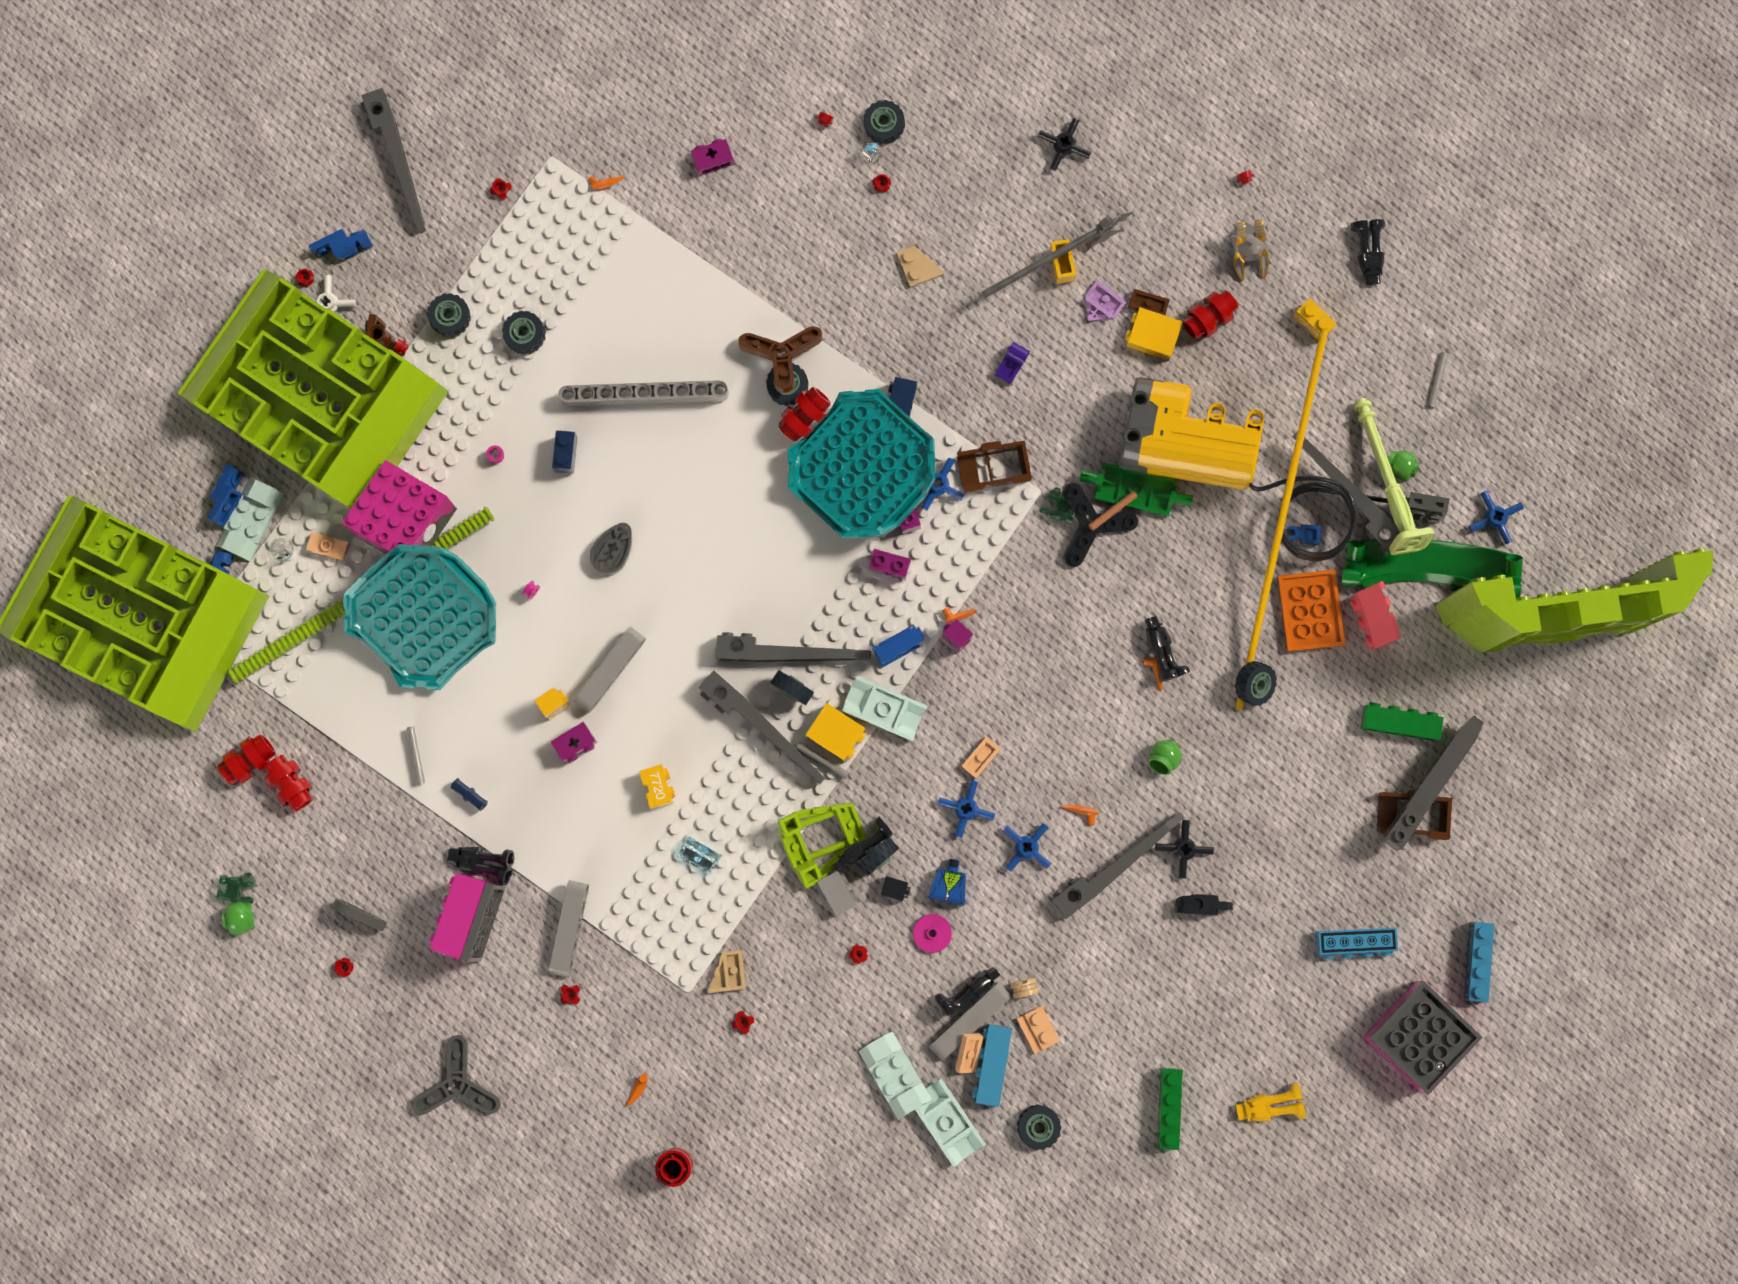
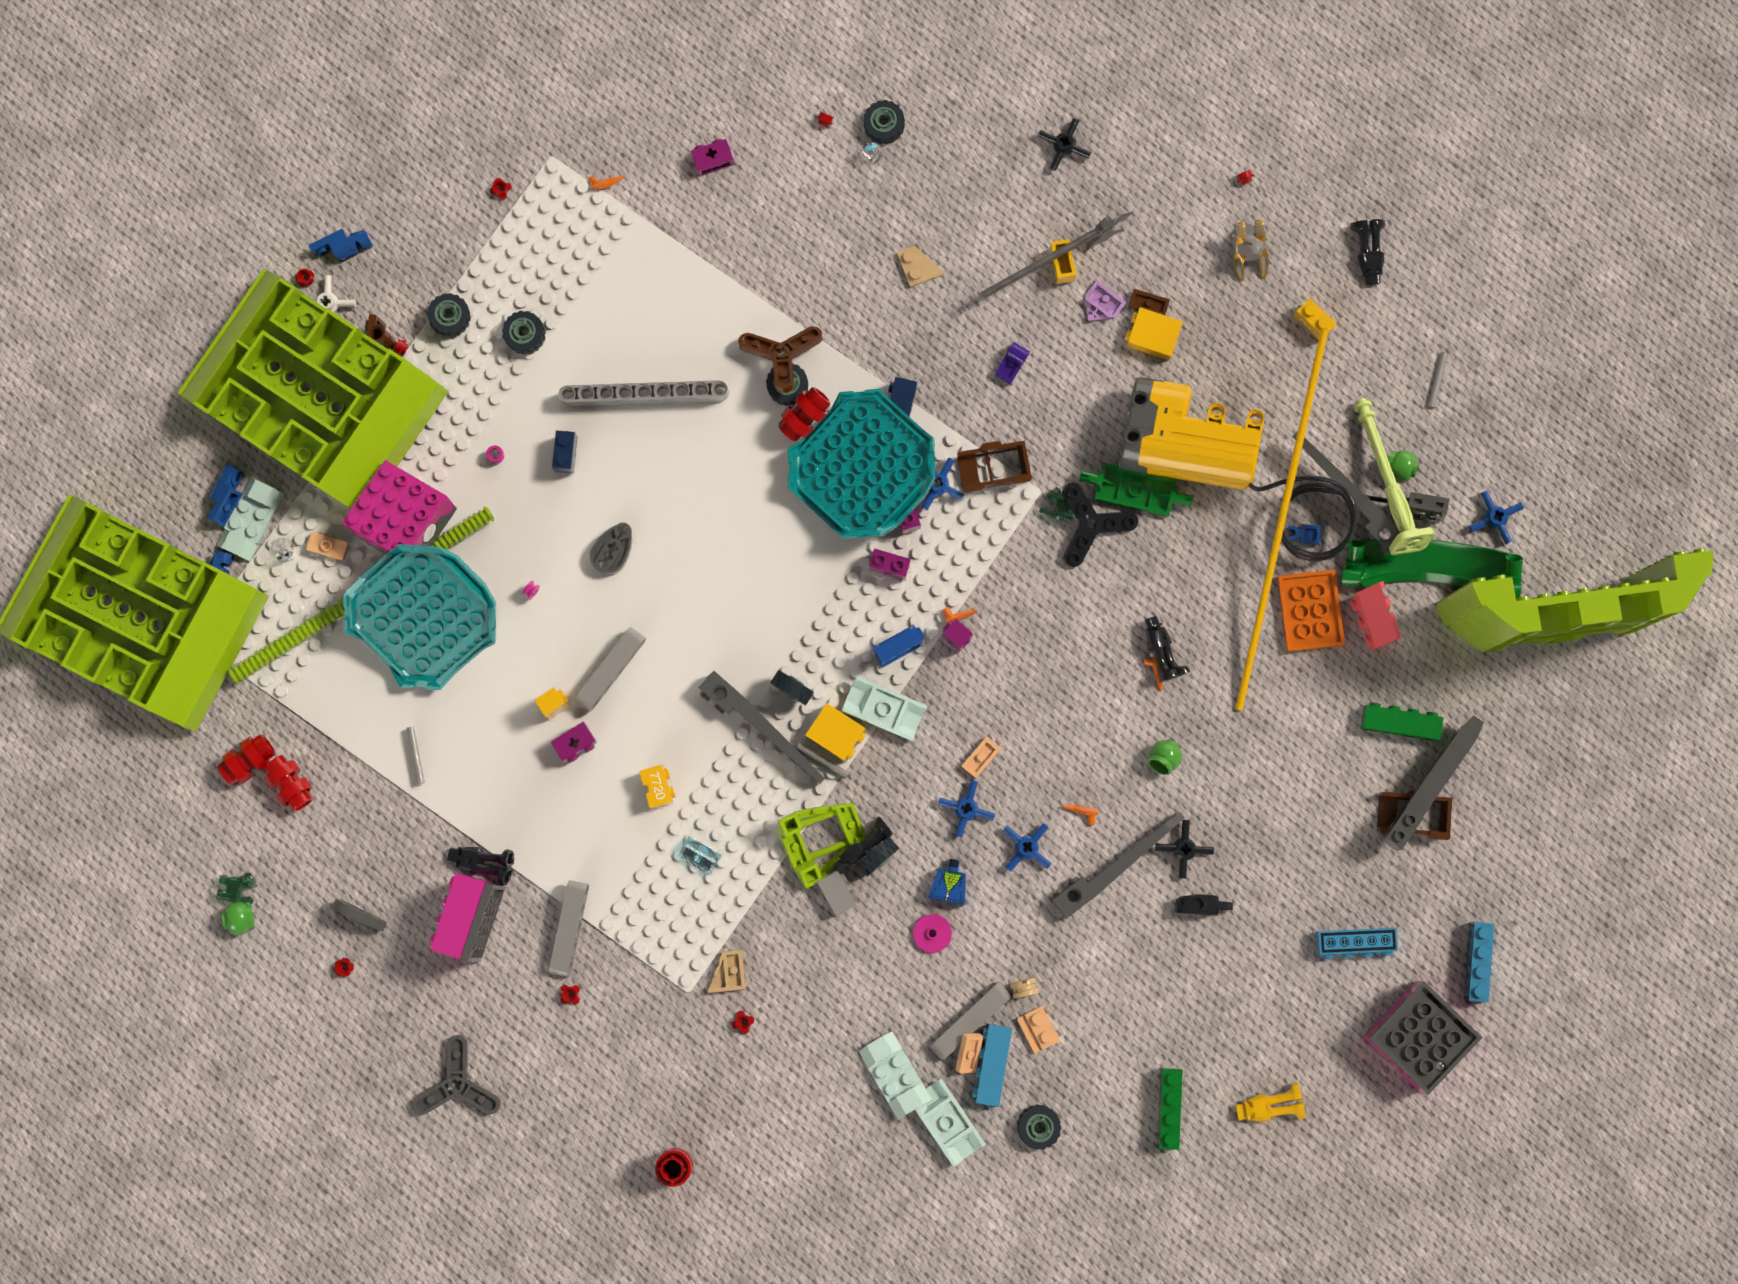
dark grey piece [361,88,426,233] -> none
dark blue pin [450,778,488,811] -> none
orange bar [625,1073,648,1106] -> none
dark grey piece [716,632,871,662] -> none
red plate [849,945,868,964] -> none
red plate [873,174,891,192] -> none
black brick [880,876,911,901] -> none
black piece [934,967,1000,1019] -> none
nougat bar [1089,491,1137,531] -> none
red piece [1183,290,1239,340] -> none
black wheel [1235,661,1277,706] -> none

